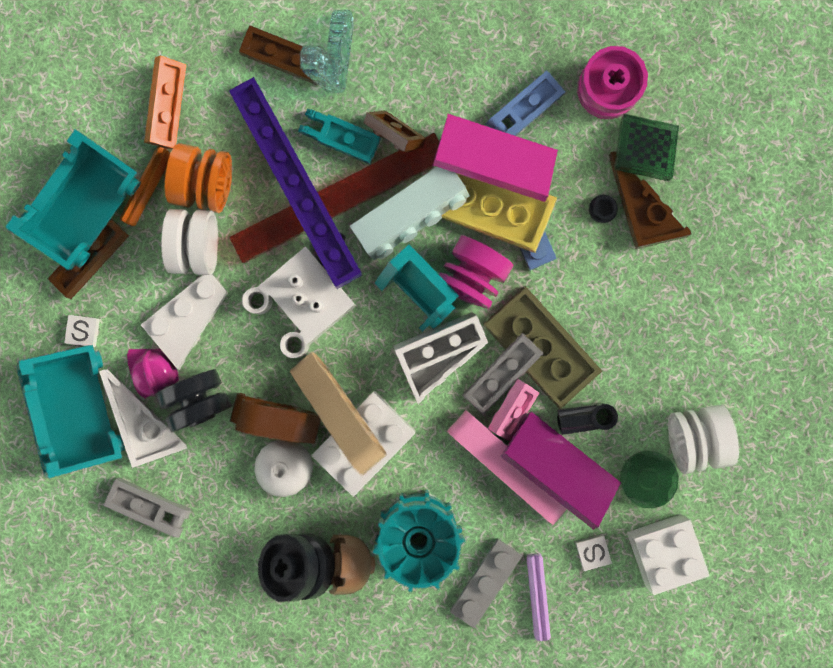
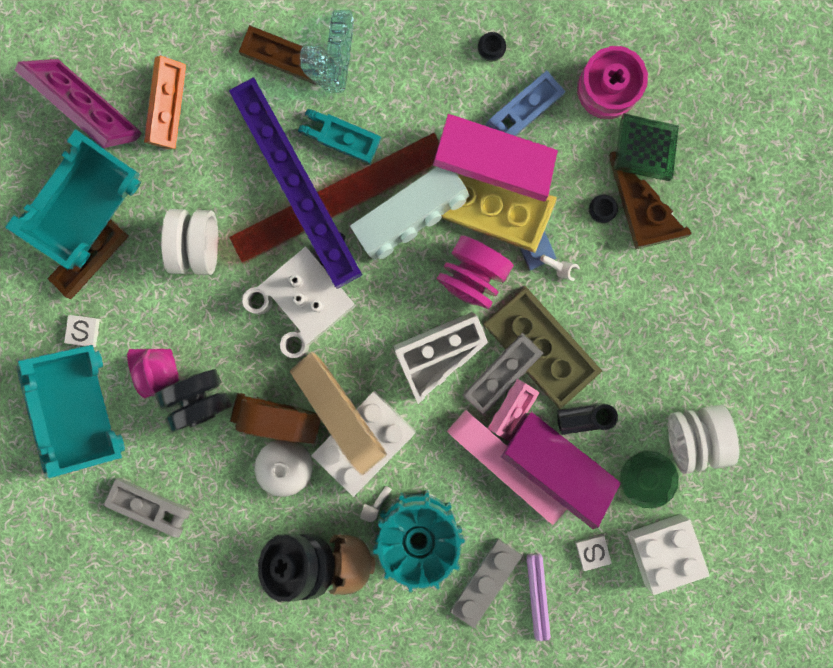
white wing [99,370,187,468] -> none
orange axle [120,146,171,227] -> none
white wing [141,274,228,369] -> none
orange wheel [165,143,232,213] -> none
reddish brown plate [363,110,426,152] -> none
teal panel [374,244,459,332] -> none
none -> magenta tile [14,59,142,148]
none -> white hand [360,486,392,522]
none -> black plate [478,32,506,62]
none -> white hand [540,255,580,281]

